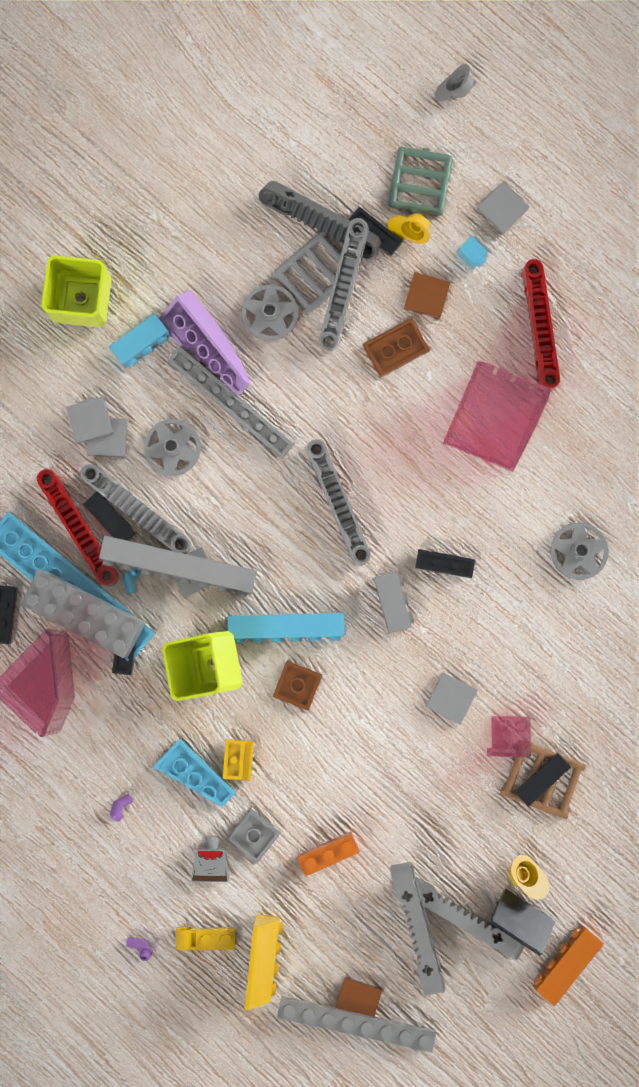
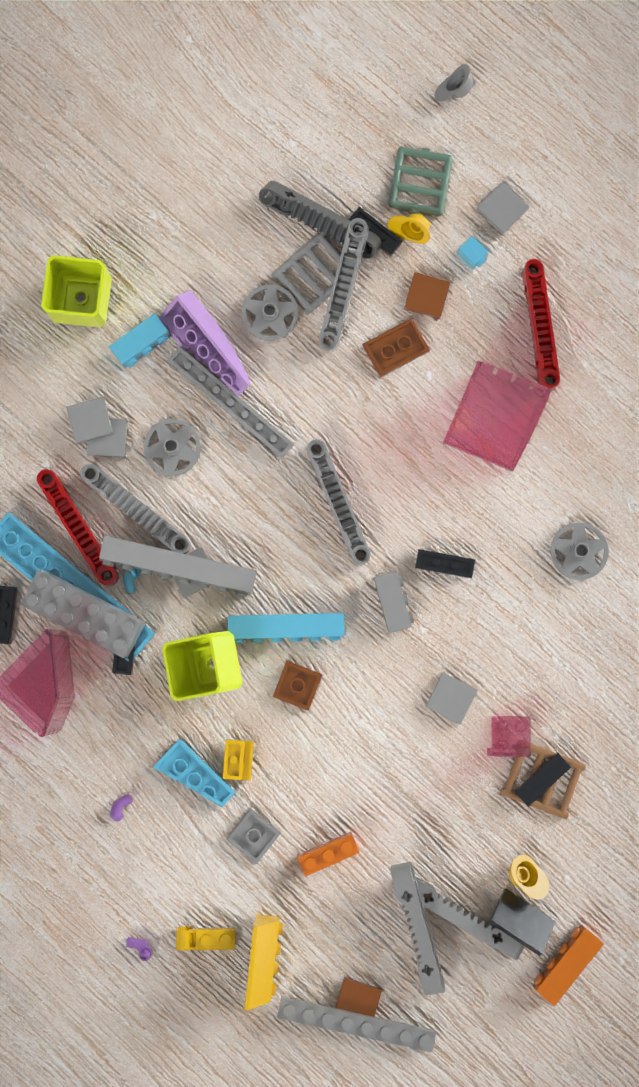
black tile [83,491,136,541] -> none
light grey torso [191,836,230,882] -> none

